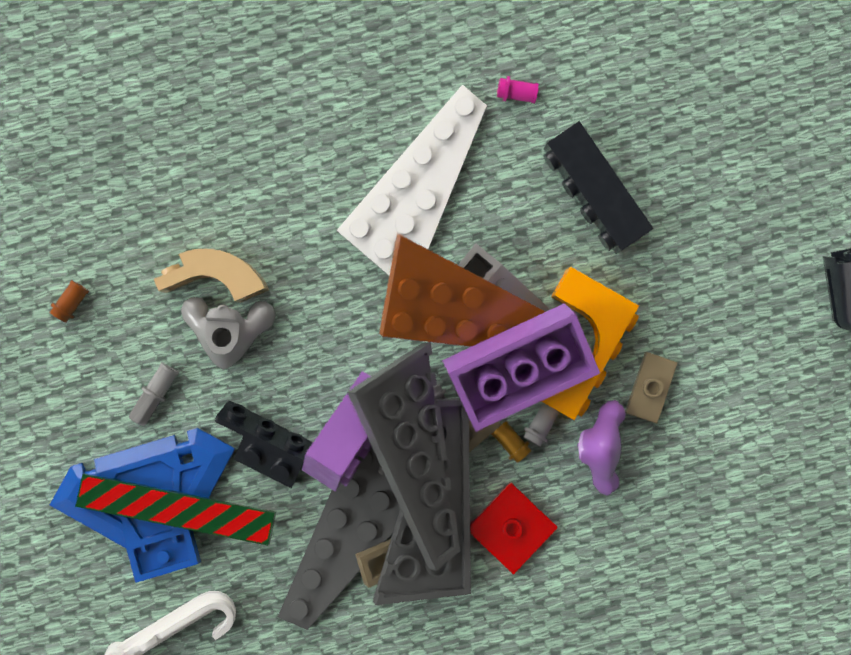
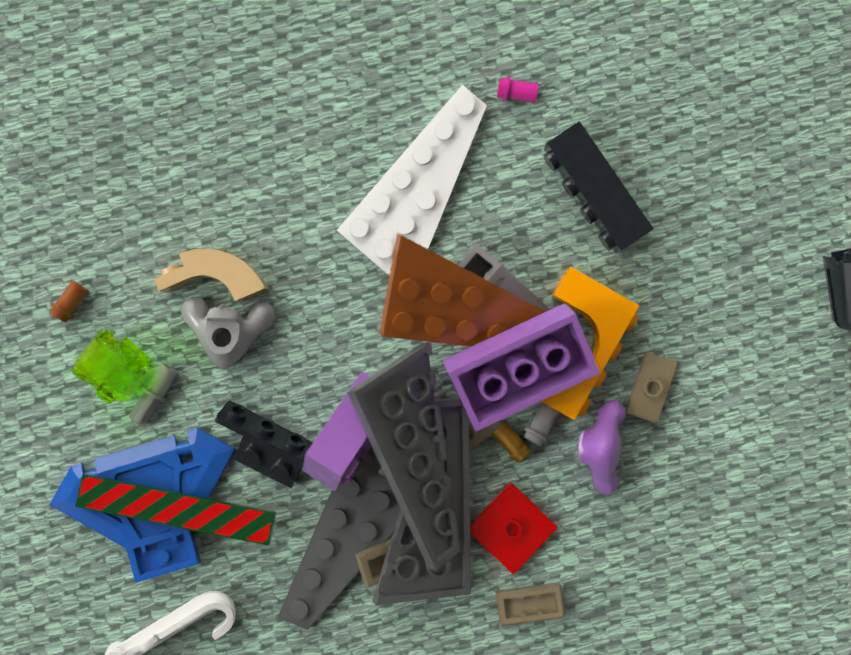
none -> clear neon green brick [71,328,154,404]
none -> dark tan plate [495,582,565,626]

